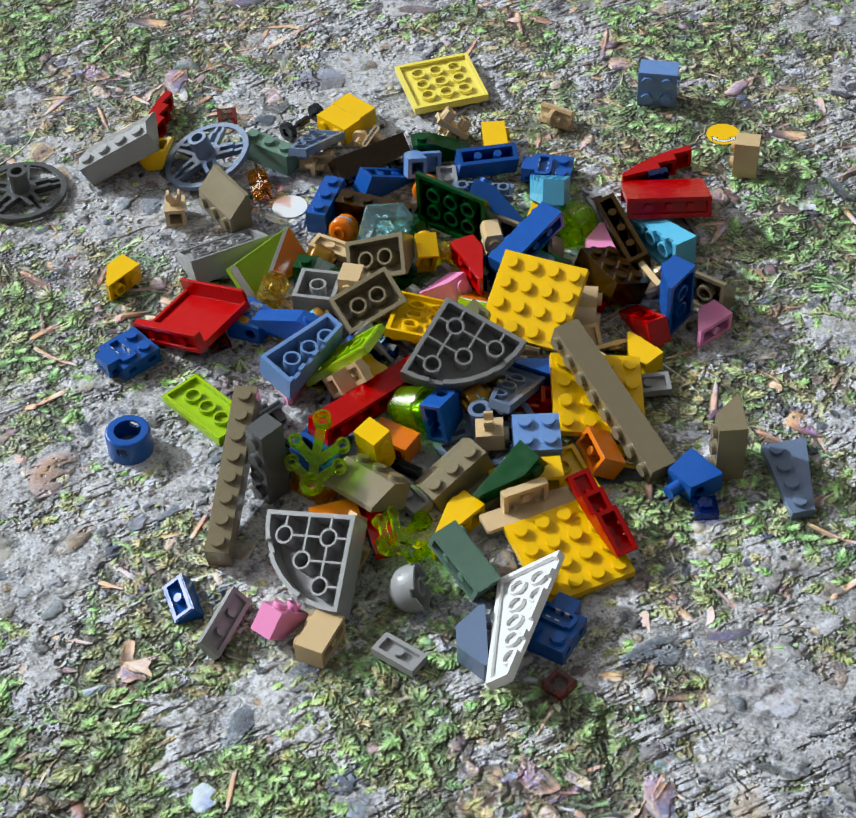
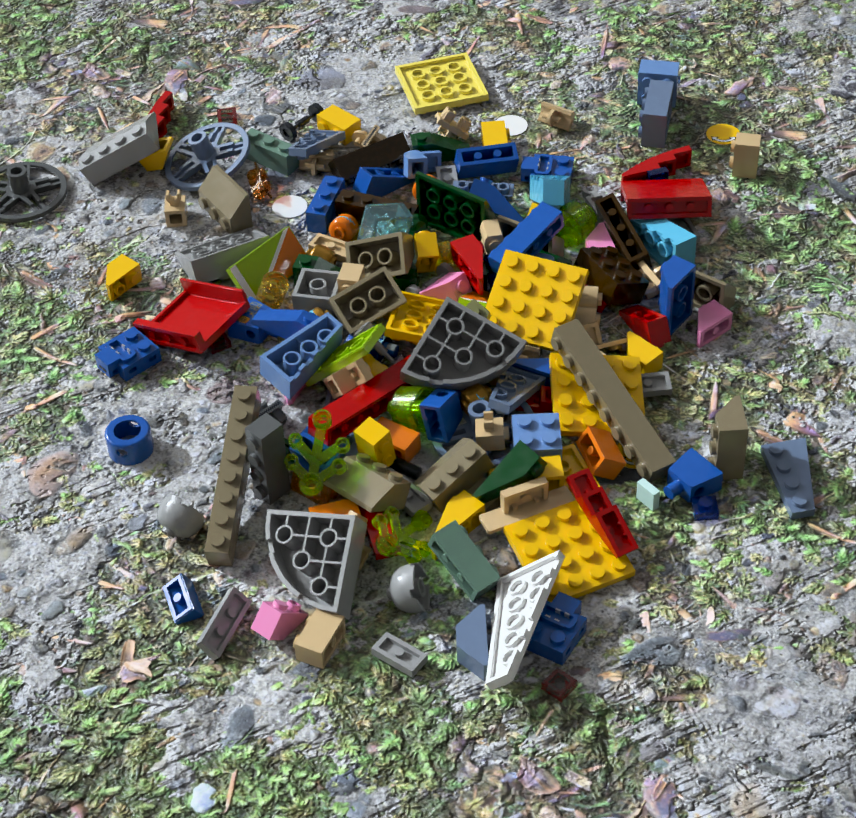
lime tile [161,374,232,446] -> none
yellow brick [332,93,376,131] -> none
none -> light grey cylinder [157,493,206,539]
none -> white sticker [496,115,528,136]
none -> light aqua tile [636,478,660,511]
none -> sand blue brick [638,79,674,148]

